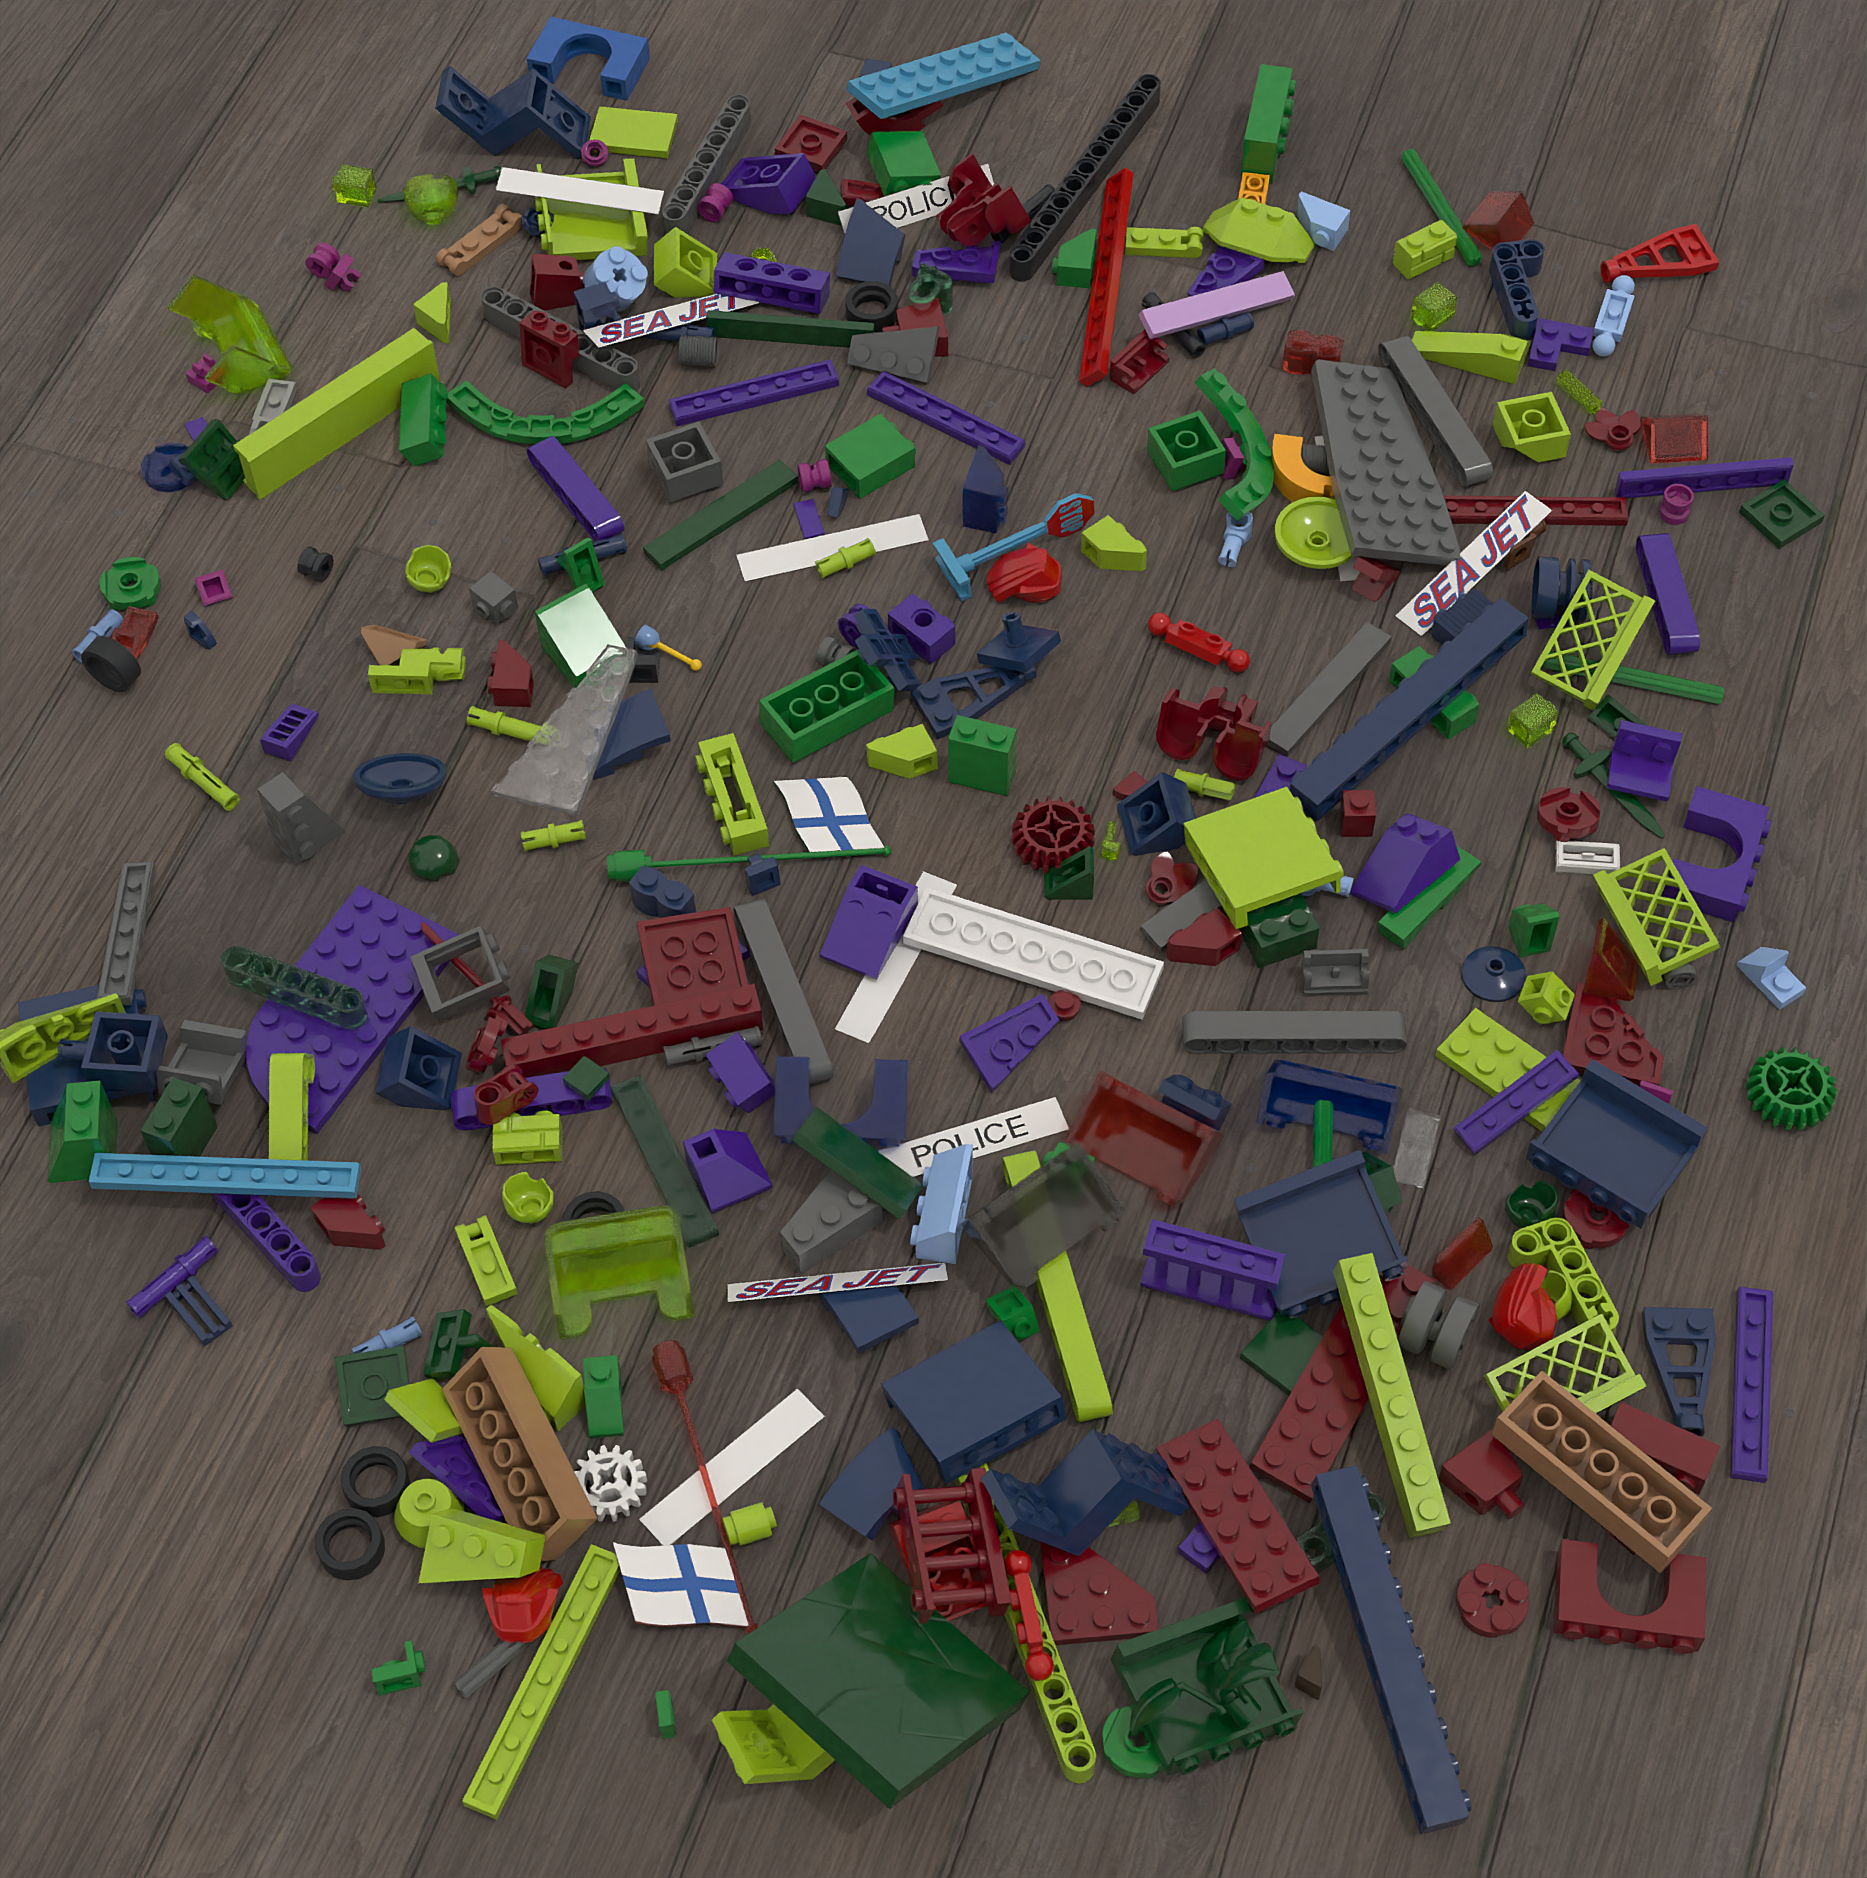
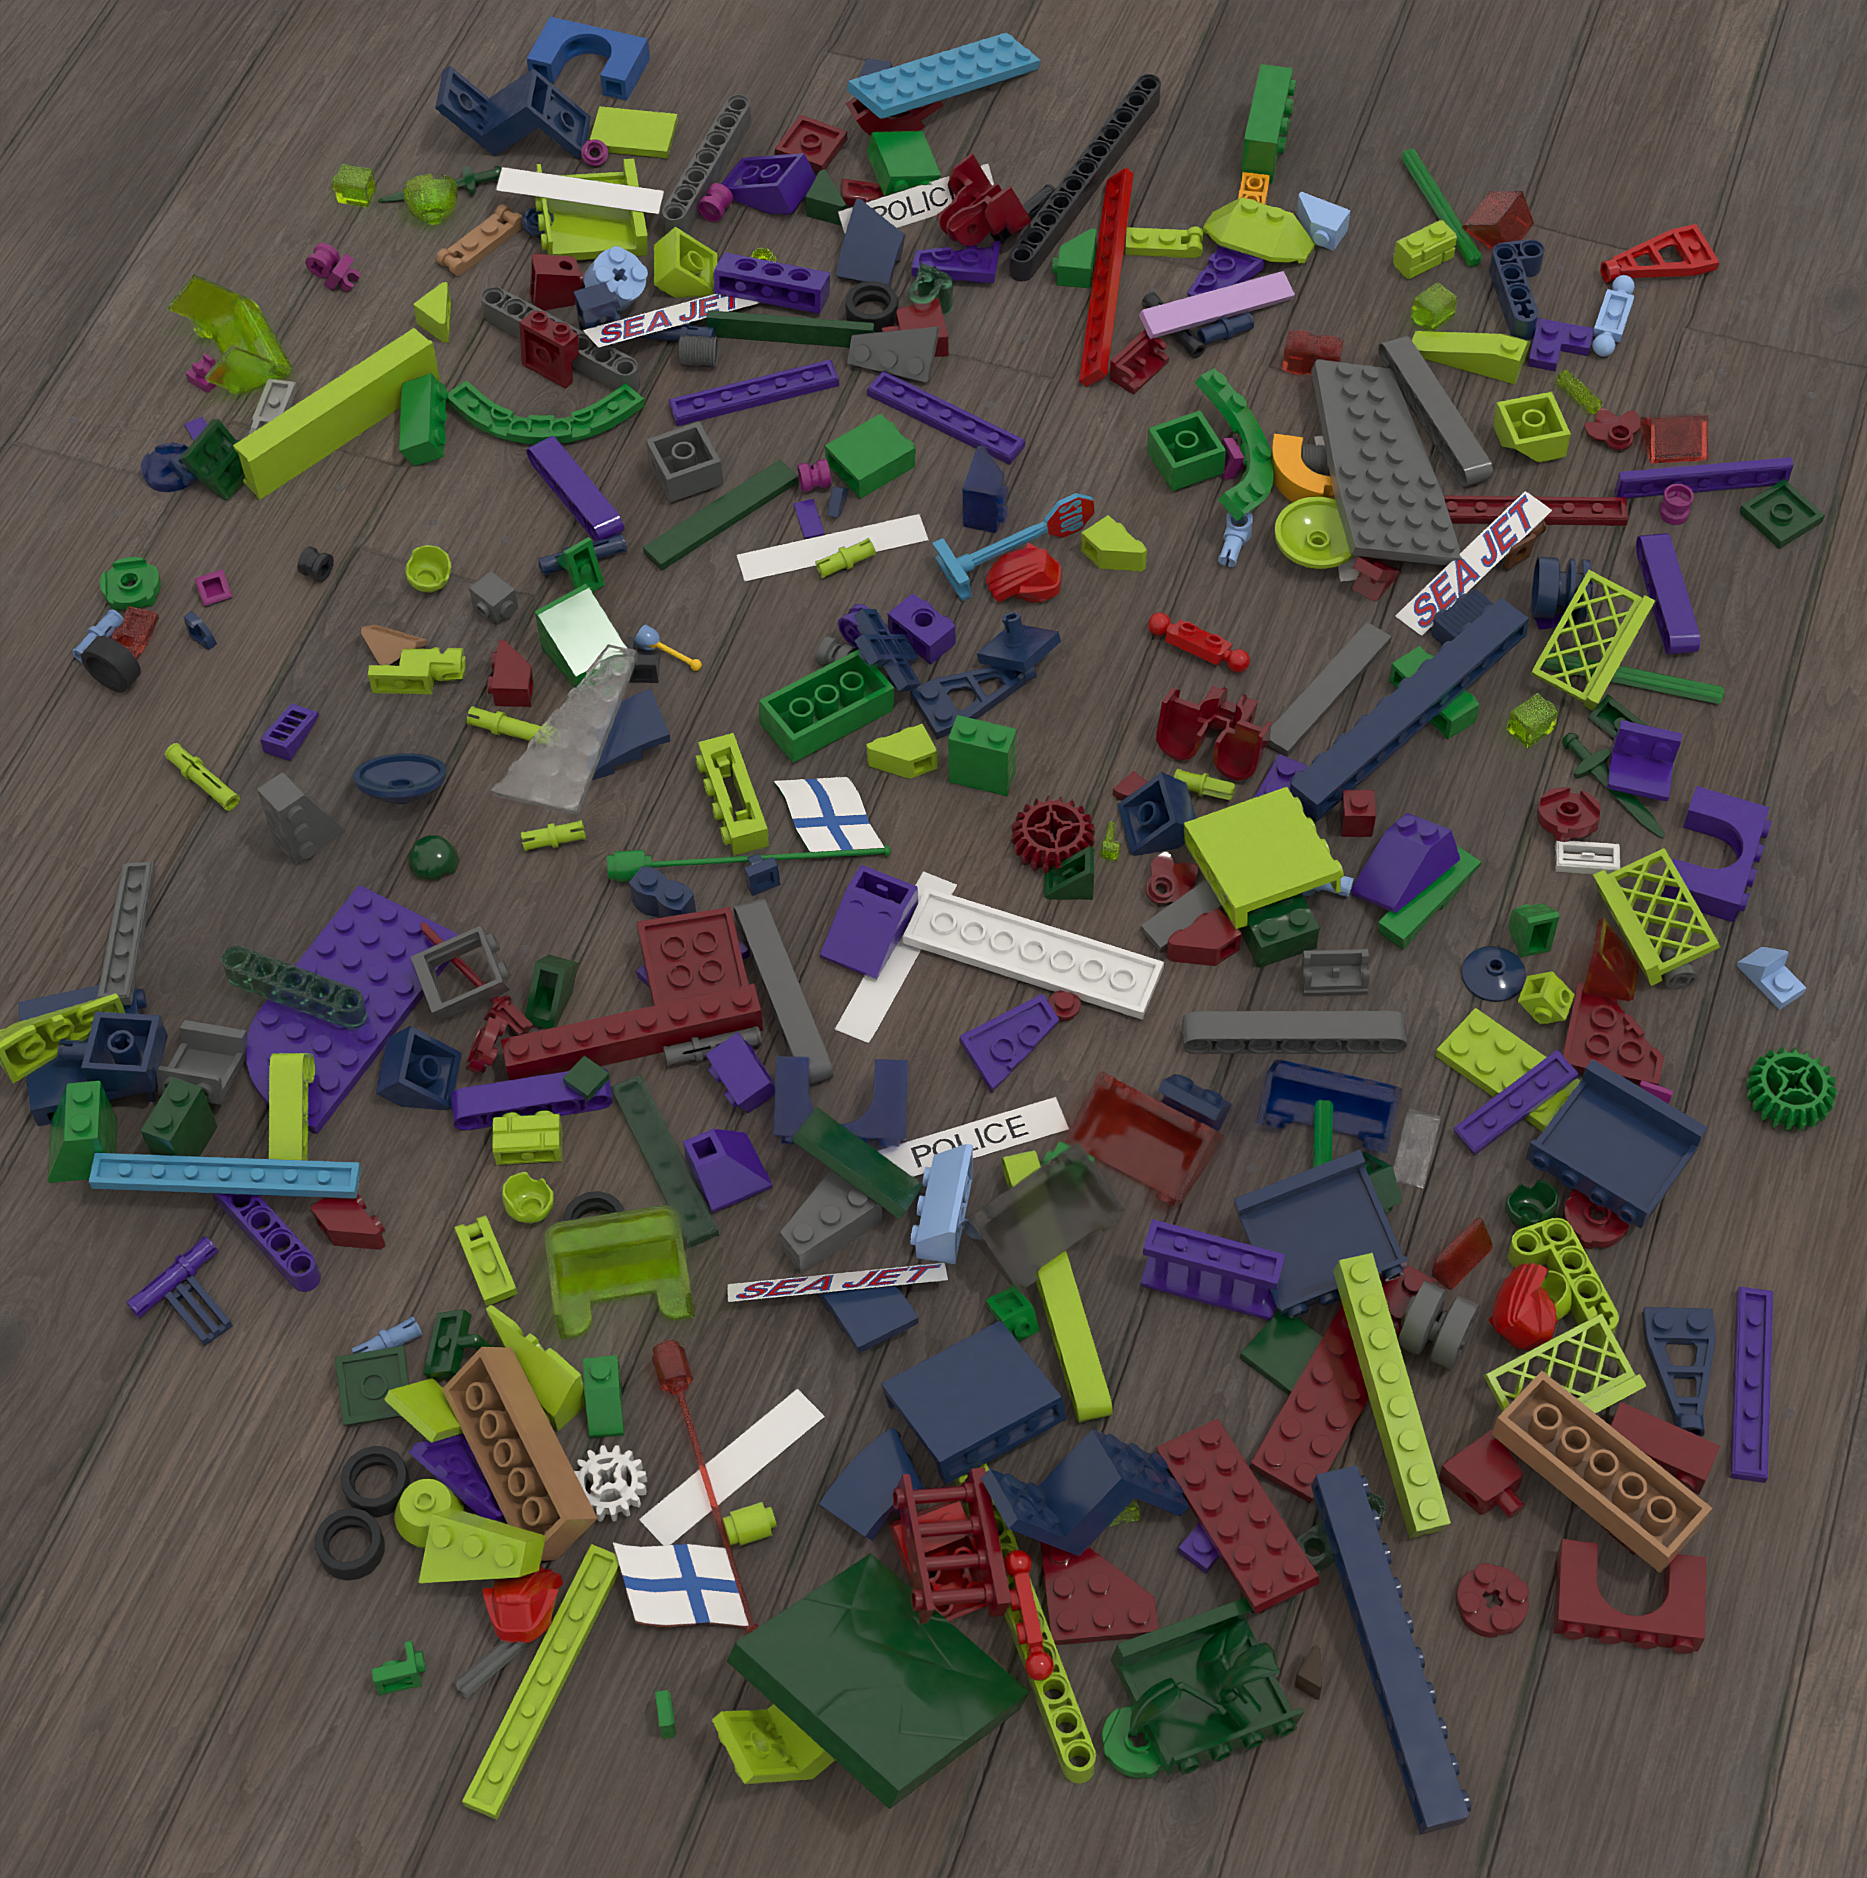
dark red piece [474,1065,539,1125] -> none

